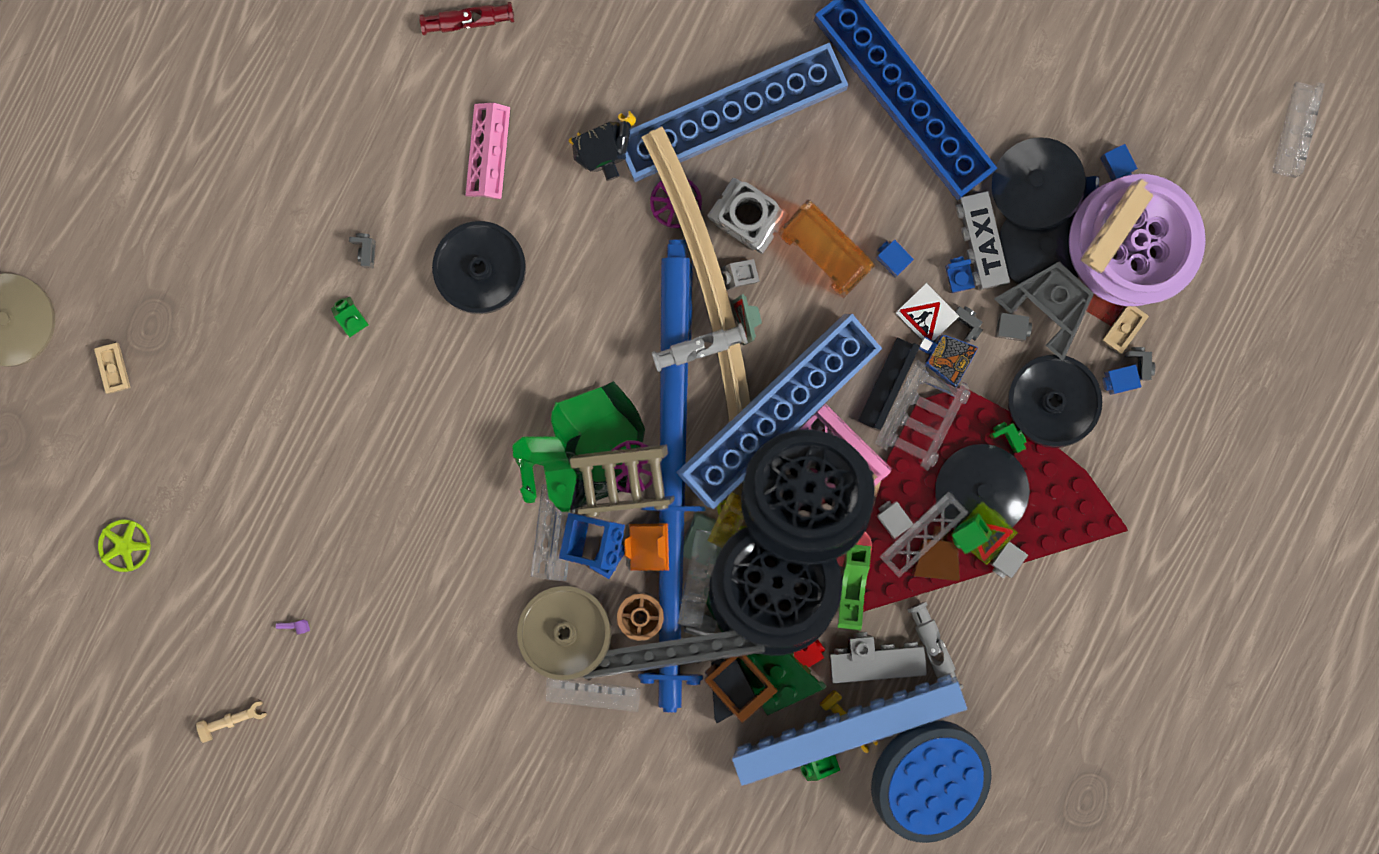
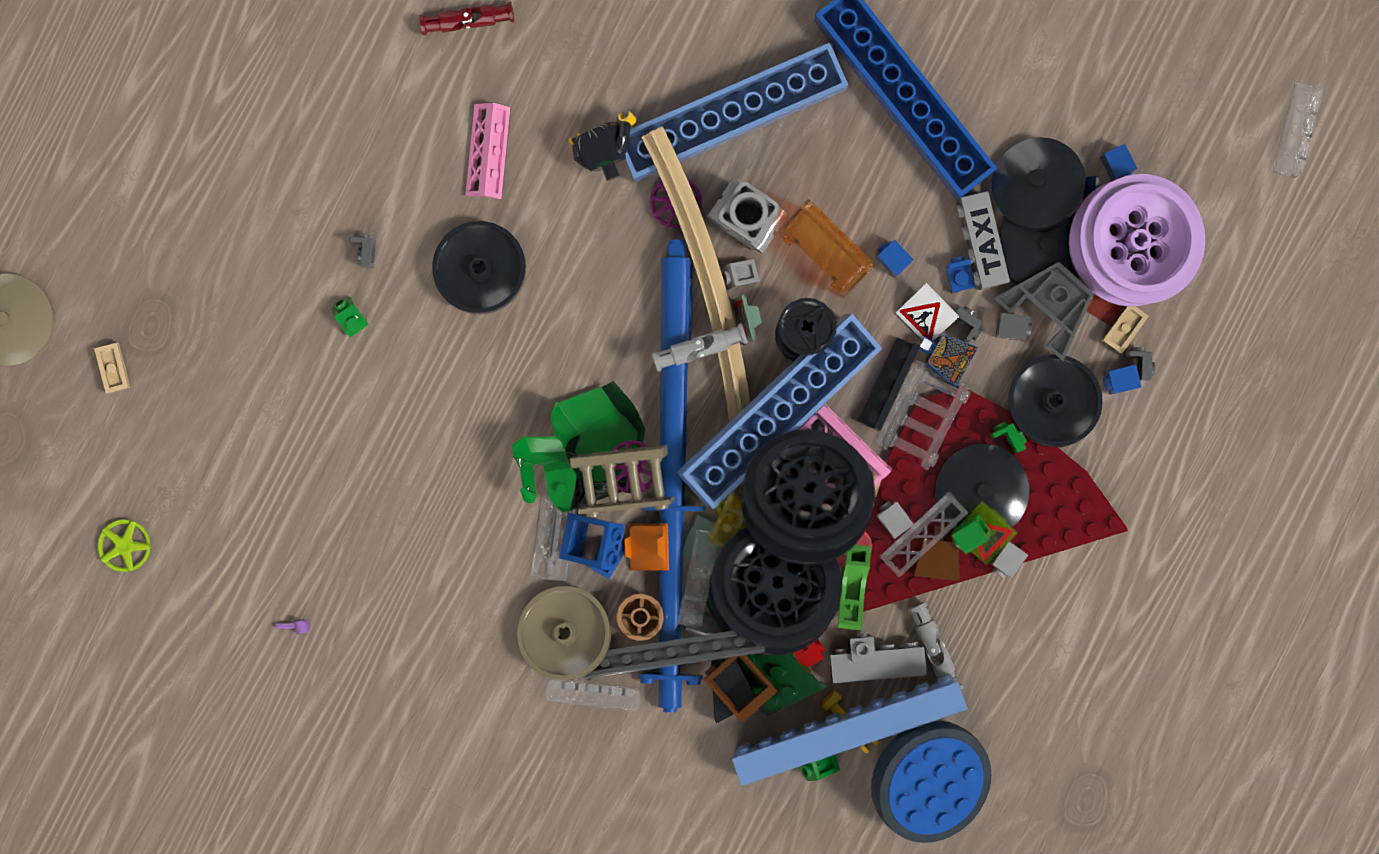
tan piece [196,701,267,743] -> none
tan fence [1080,179,1154,274] -> none
none -> black piece [775,298,836,361]

